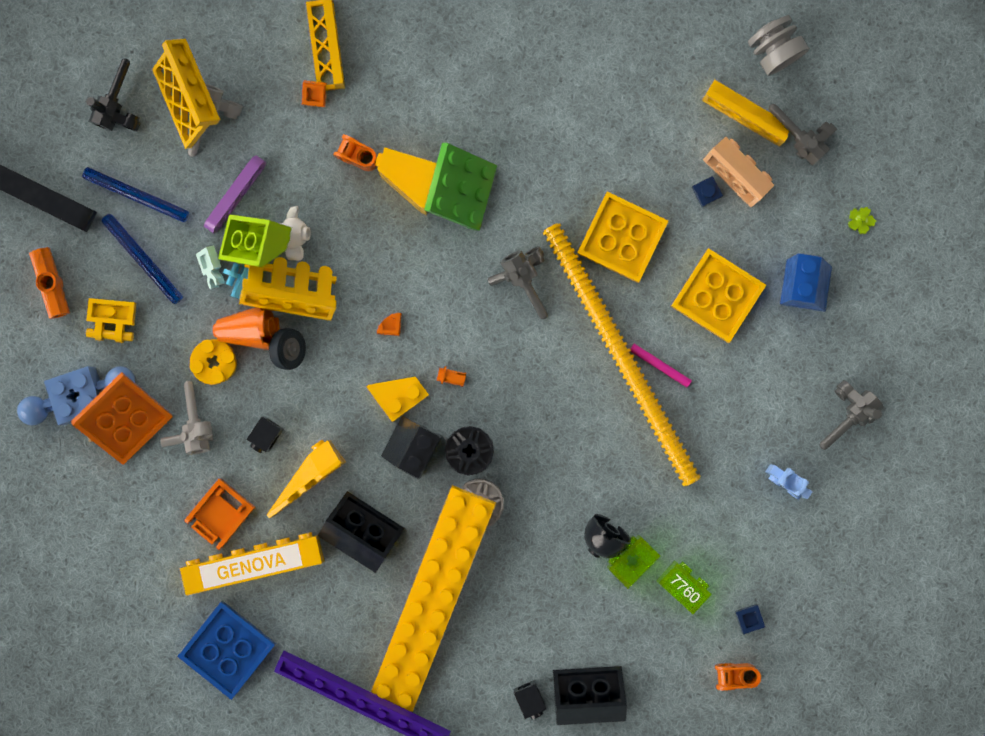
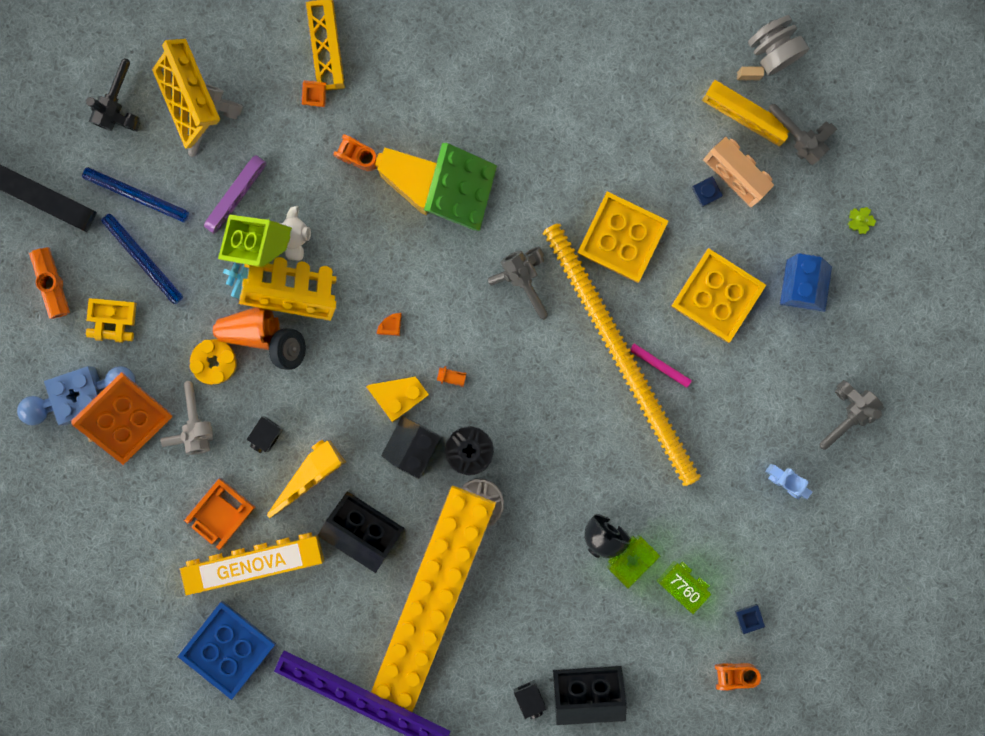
light aqua plate [196,246,225,289] -> none
none -> tan tile [737,67,764,80]

